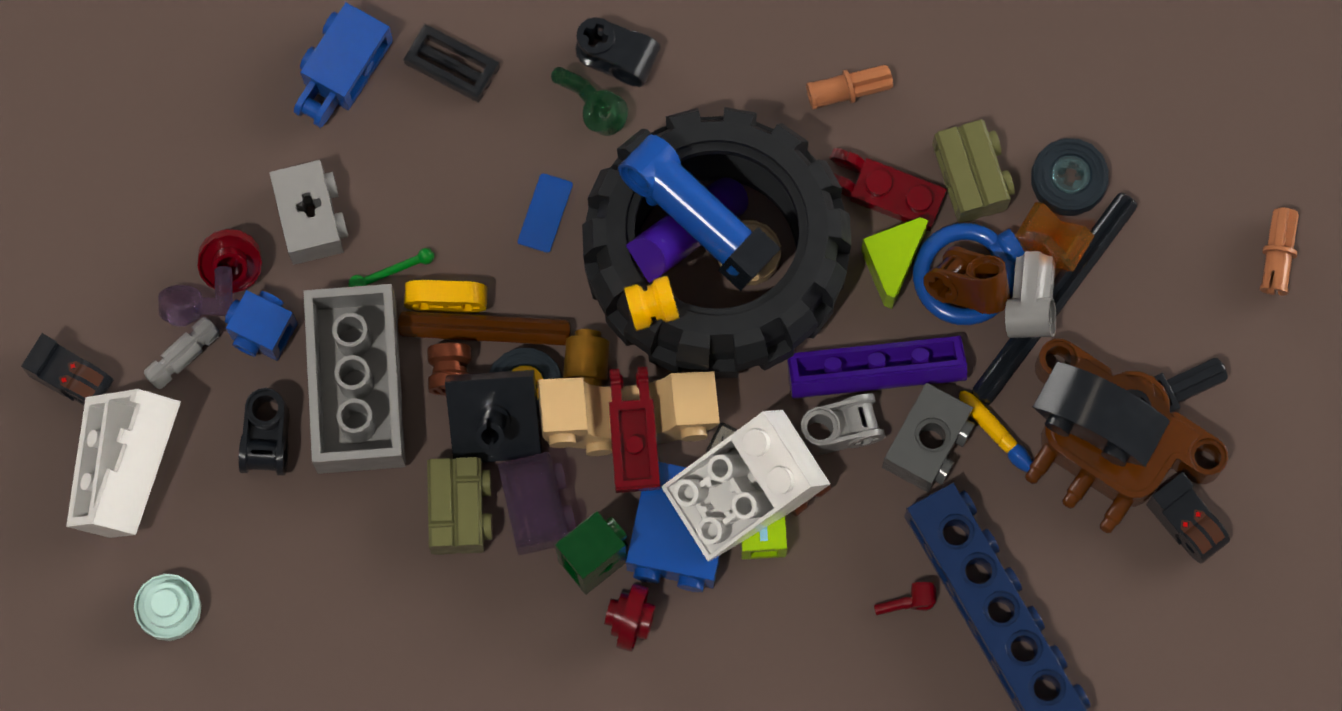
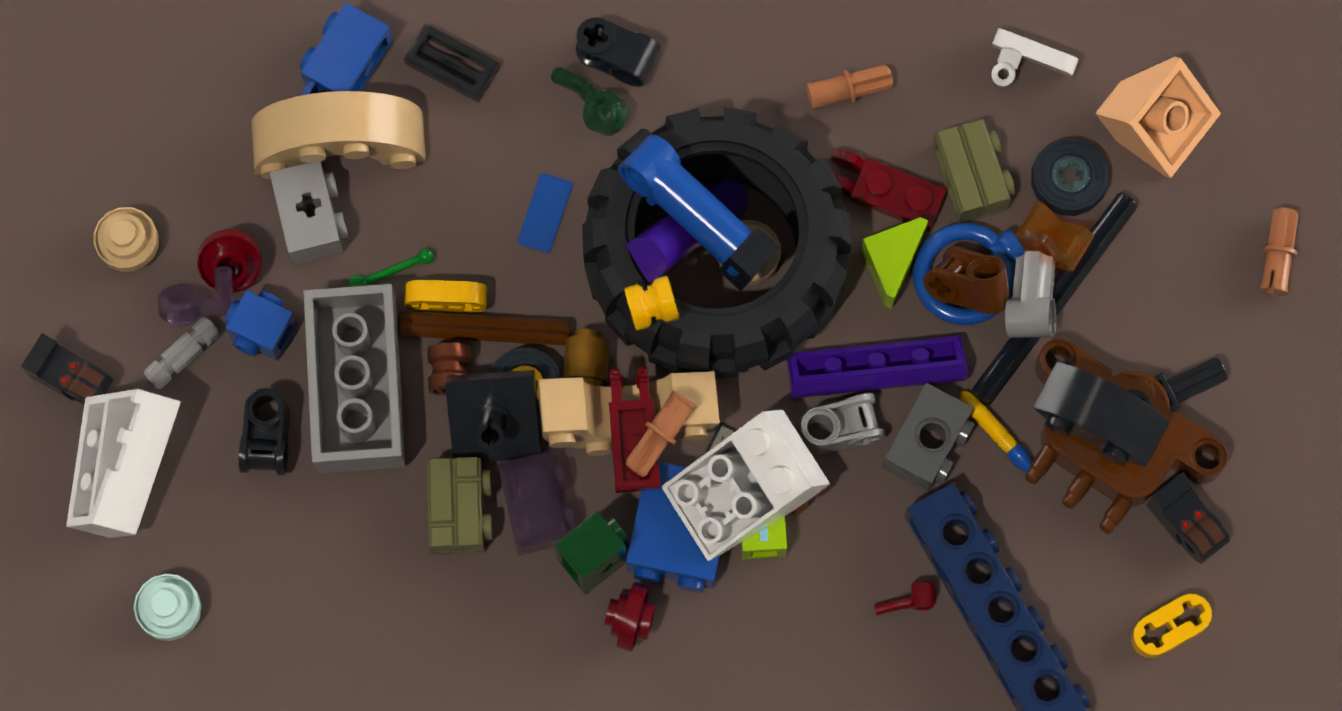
none -> tan plate [94,207,159,272]
none -> tan brick [251,91,426,179]
none -> nougat axle [626,390,697,477]
none -> white piece [992,28,1079,87]
none -> light nougat slope [1095,57,1221,178]
none -> yellow beam [1131,594,1212,659]

